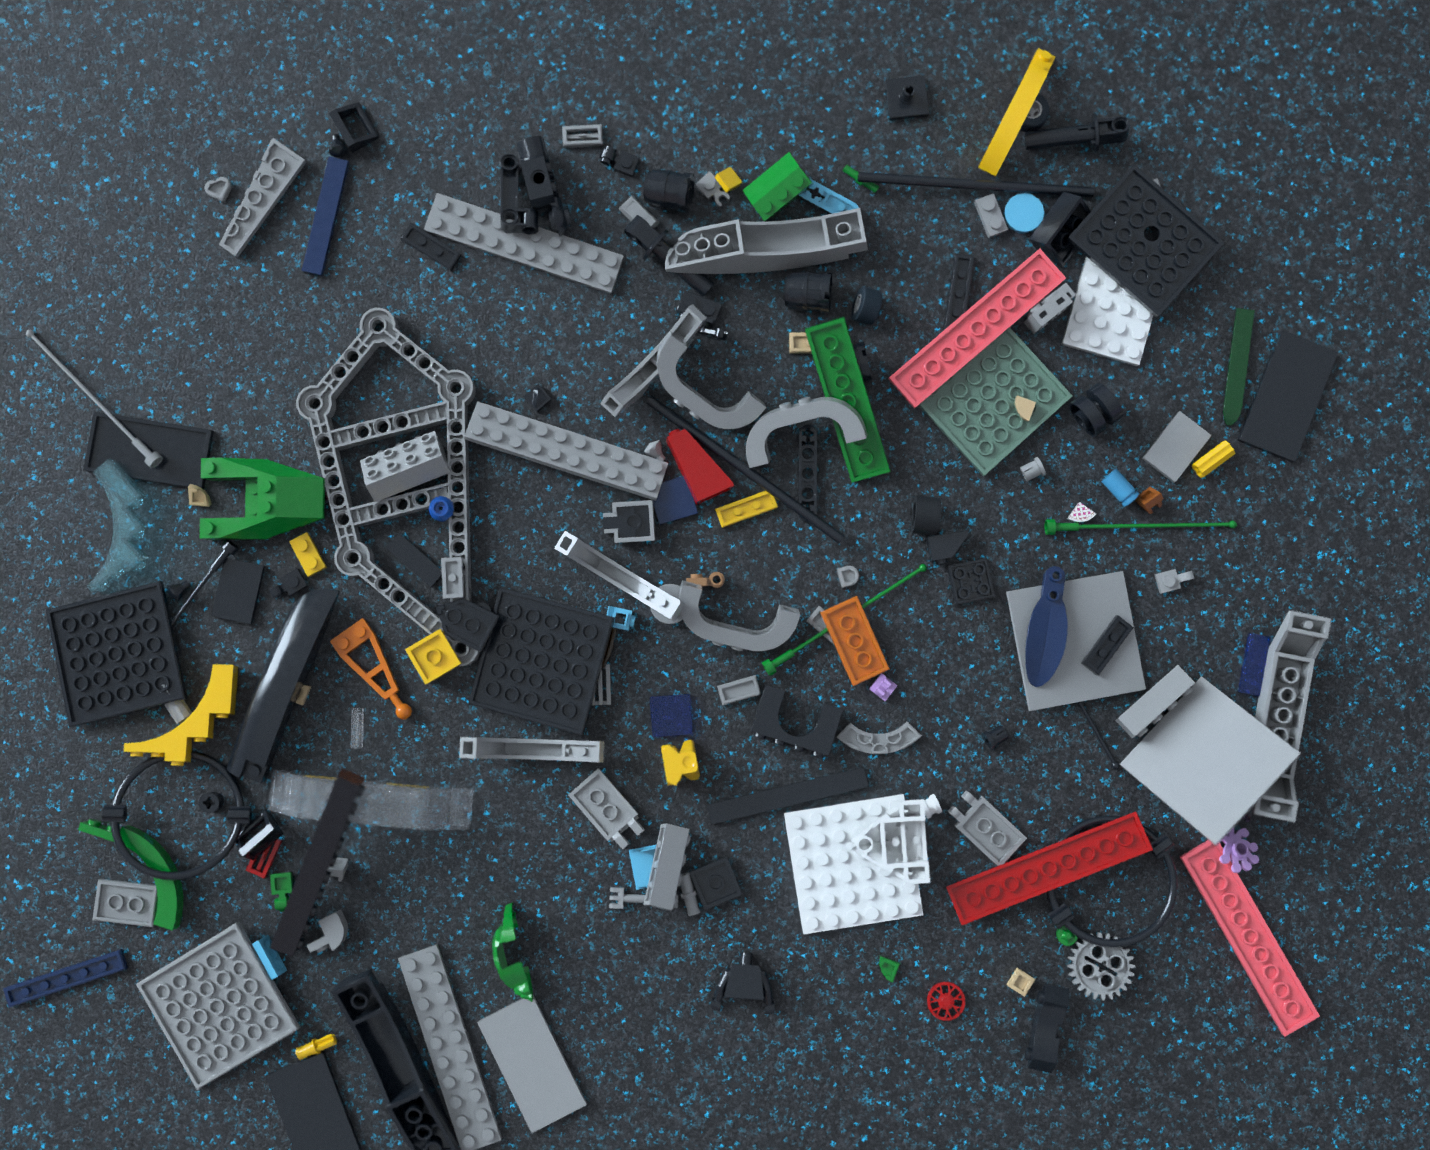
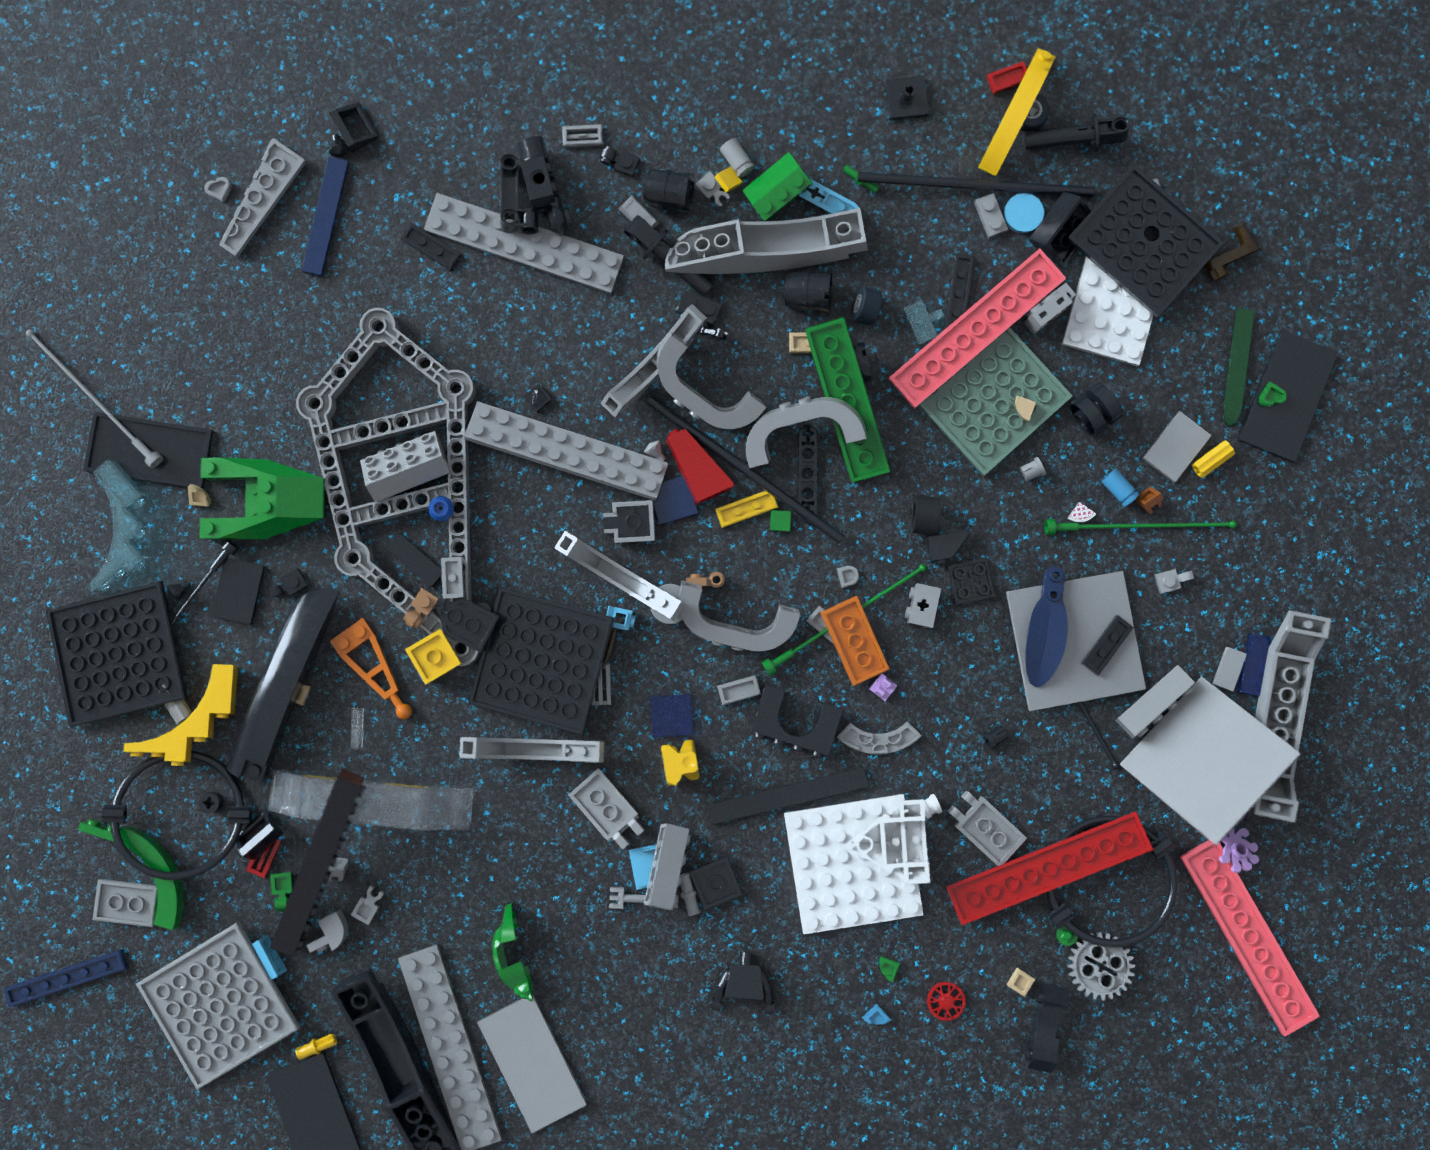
yellow plate [289,532,327,577] -> none
none -> light grey plate [351,885,385,925]
none -> medium nougat plate [403,588,440,628]
none -> light grey piece [720,138,755,178]
none -> green tile [770,510,791,532]
none -> dark azure tile [862,1004,891,1025]
none -> clear light blue plate [903,300,944,345]
none -> light grey brick [905,583,941,628]
none -> red tile [986,61,1027,95]
none -> dark brown beam [1204,223,1260,282]
none -> light grey tile [1213,647,1247,692]
none -> green tile [1259,382,1287,407]

